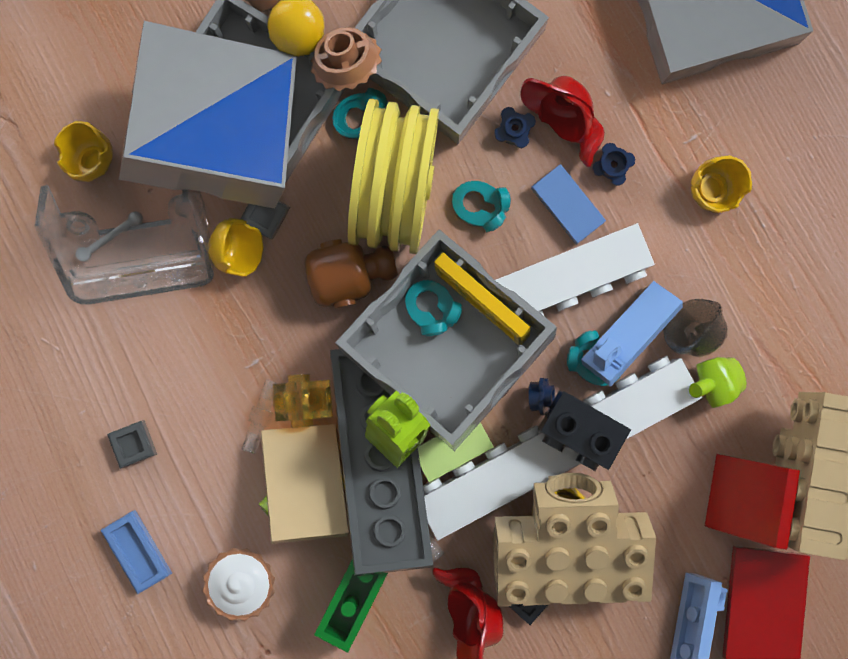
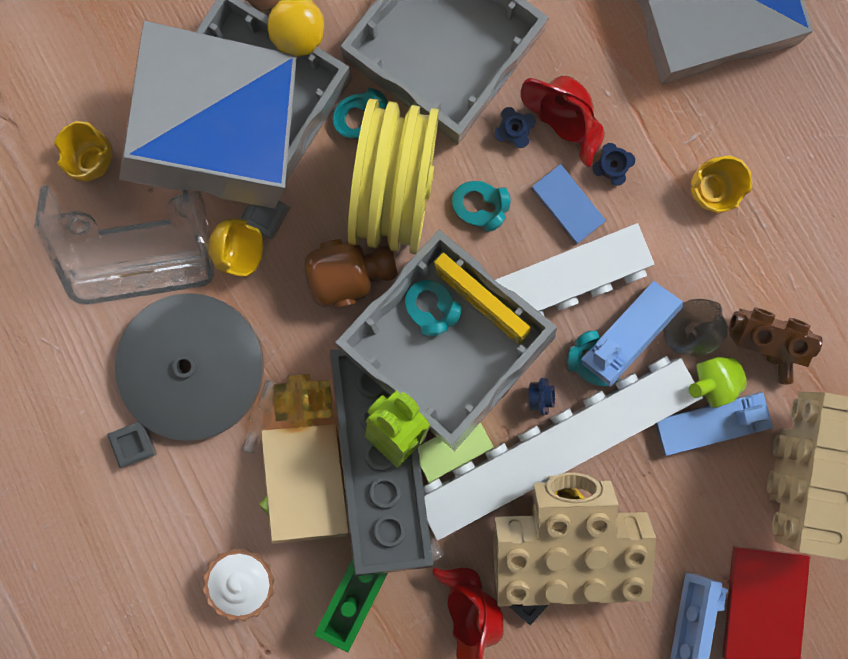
light grey hinge [75,212,143,262] -> none
medium blue tile [100,510,172,594] -> none
nougat piece [311,27,382,92] -> none
black brick [537,391,632,472] -> none
red tile [704,454,800,550] -> none
none -> dark grey dish [115,293,264,441]
none -> light blue hinge [655,392,773,456]
none -> reddish brown brick [729,307,823,385]

